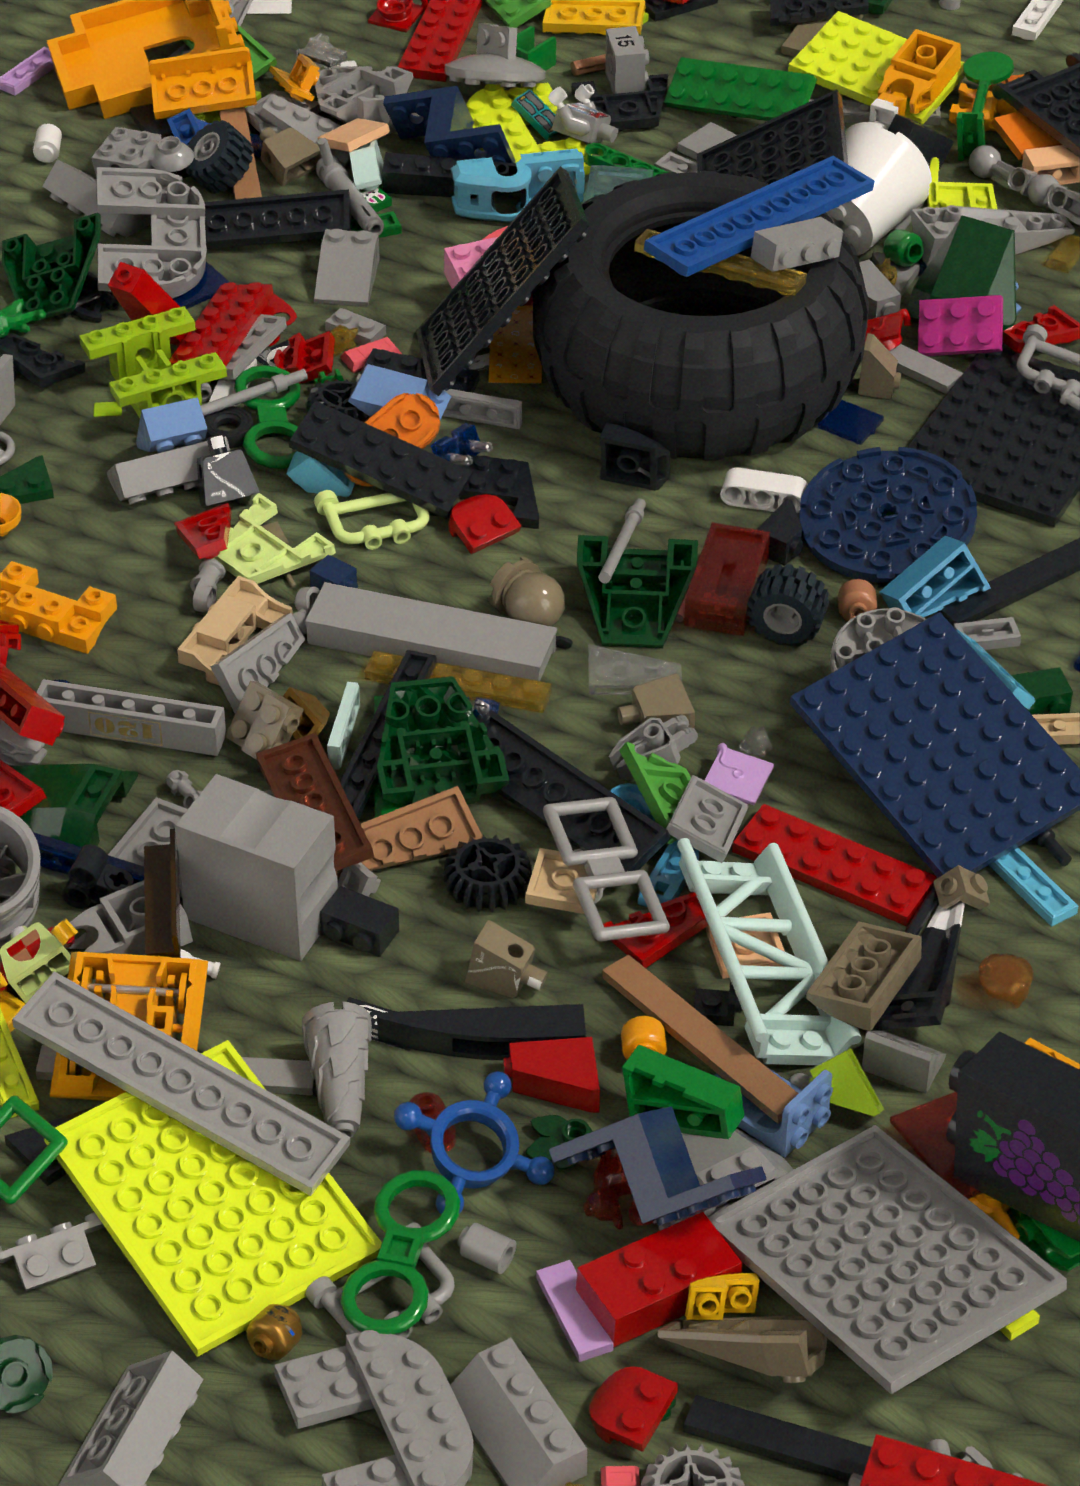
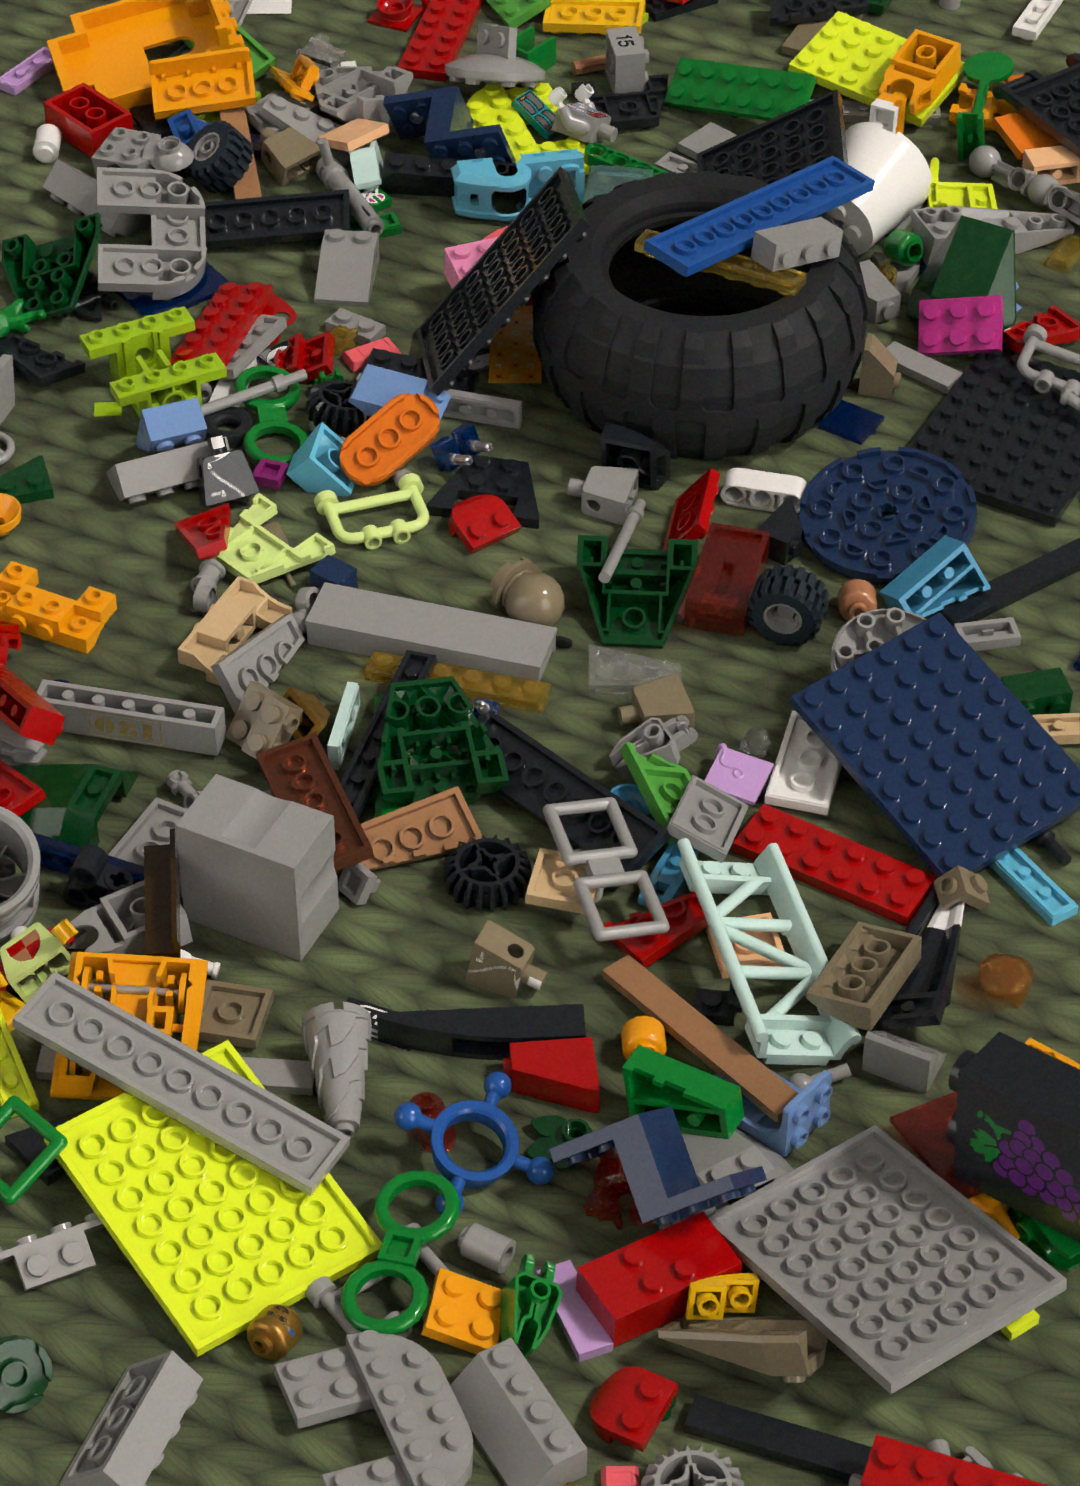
red slope [108,262,188,346] -> none
black plate [289,401,472,519] -> none
black brick [321,886,399,957] -> none
lime slope [809,1048,885,1117] -> none
red hat [865,308,912,350] -> none
black wedge [888,114,954,169] -> none
medium azure tile [956,629,1035,709] -> none
none -> red brick [43,82,134,157]
none -> dark tan plate [199,980,274,1049]
none -> magenta plate [252,458,289,490]
none -> light orange plate [421,1267,502,1355]
none -> green hinge [500,1253,563,1358]
none -> light grey torso [567,466,639,525]
none -> red plate [663,468,720,550]
none -> white plate [764,710,842,816]

